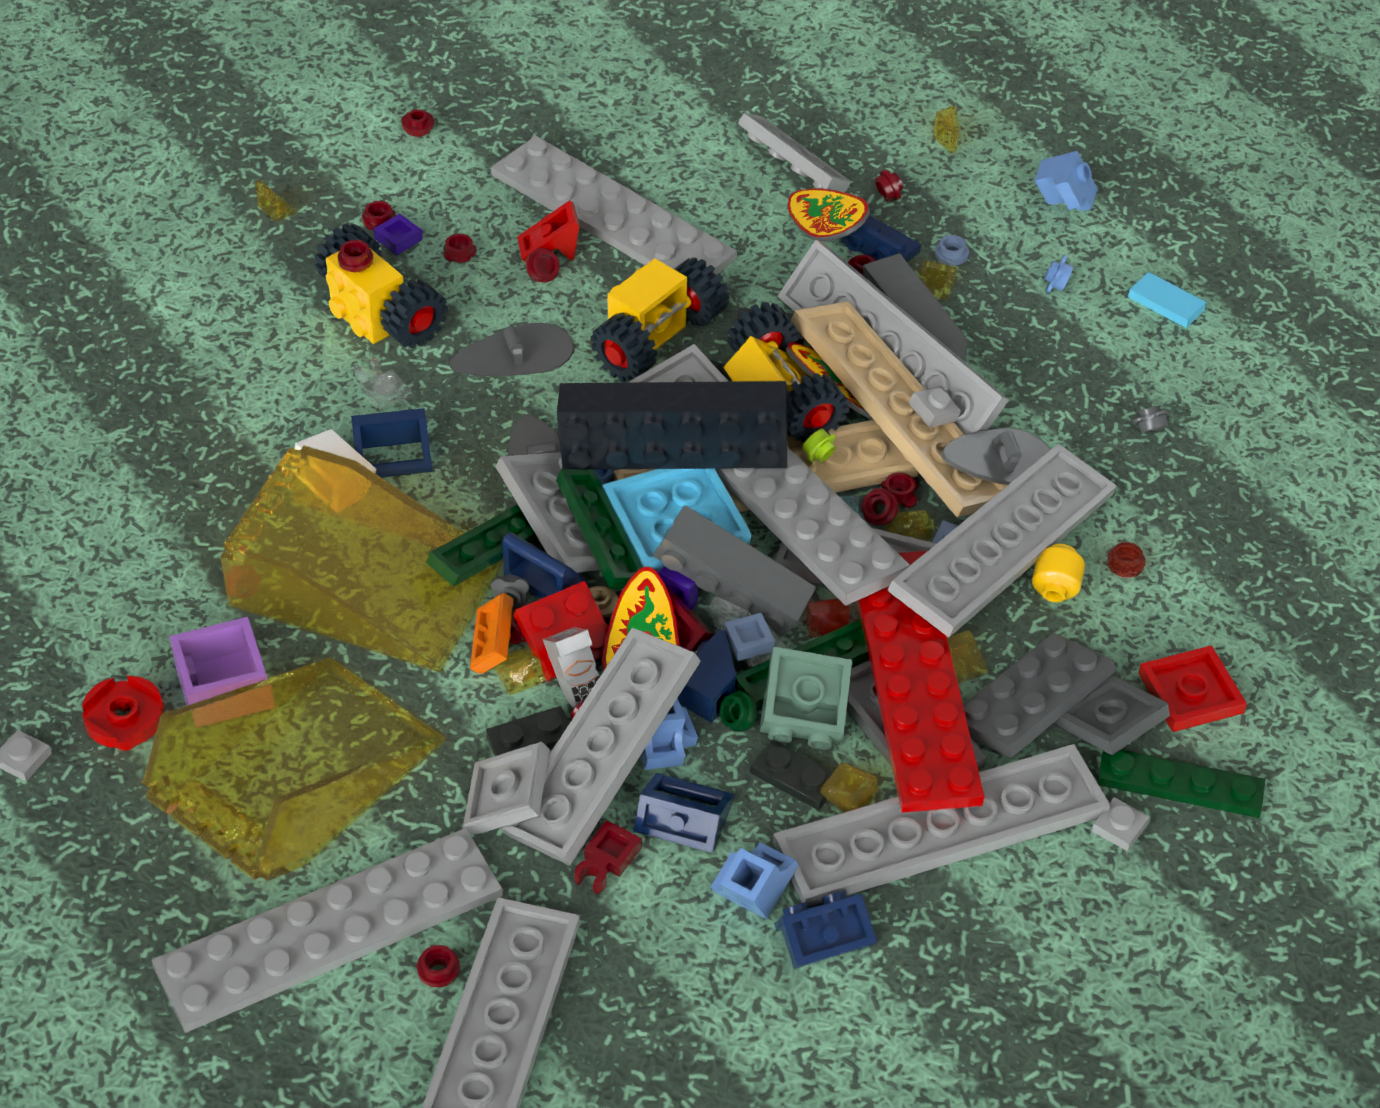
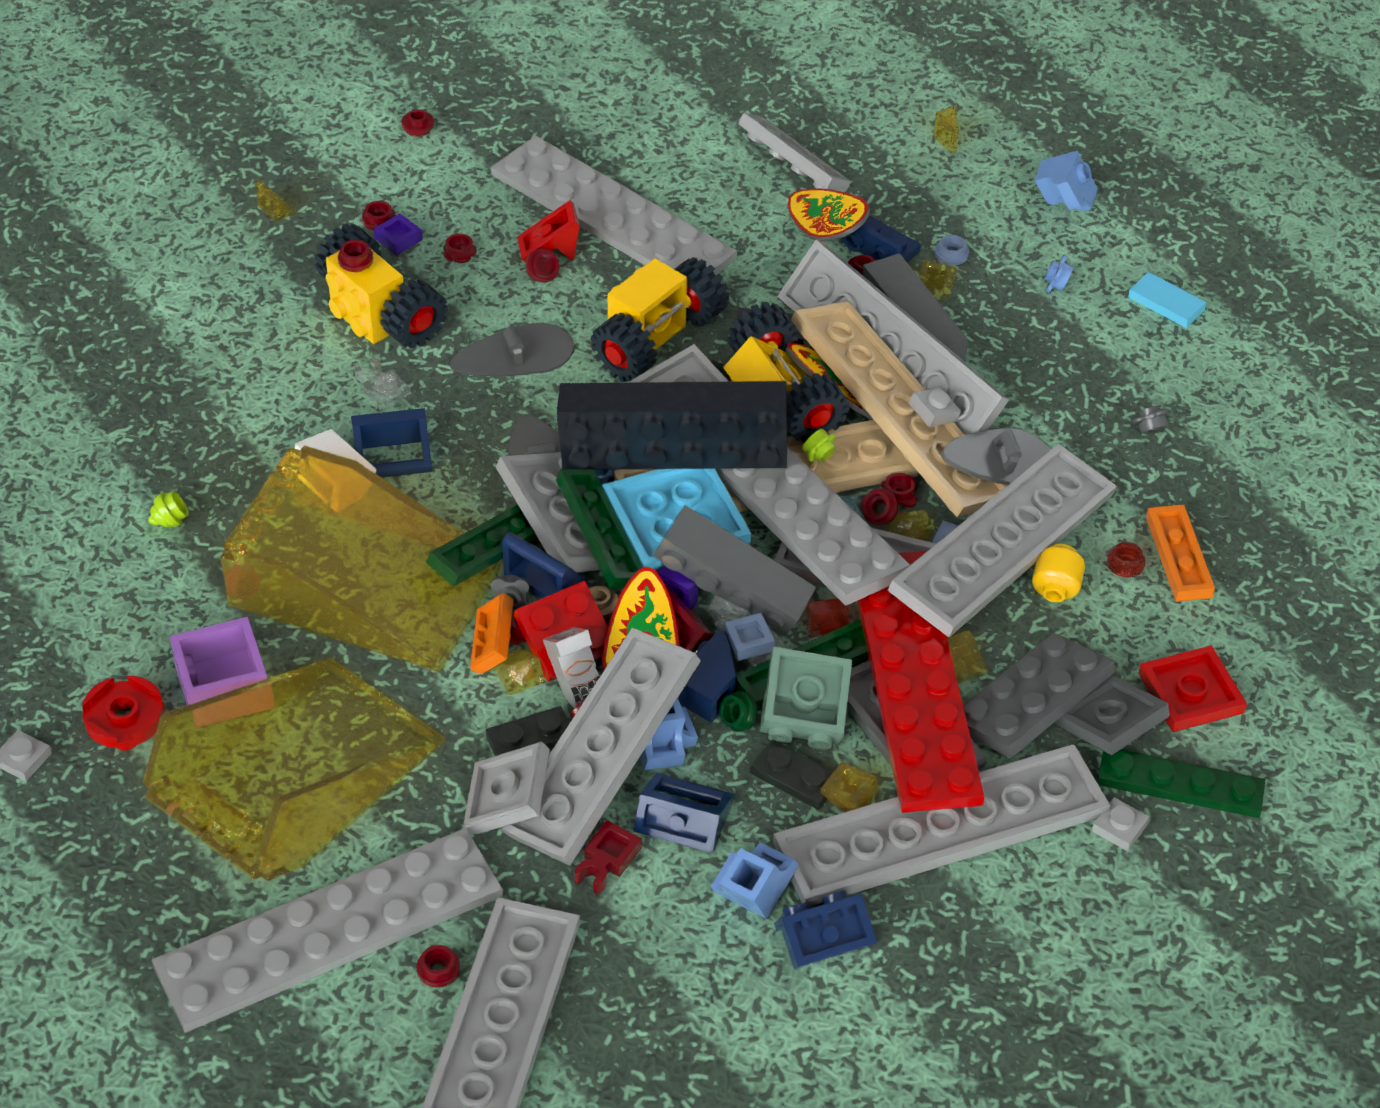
dark red plate [874,169,903,202] -> none
none -> lime plate [148,490,189,528]
none -> orange plate [1146,505,1215,602]

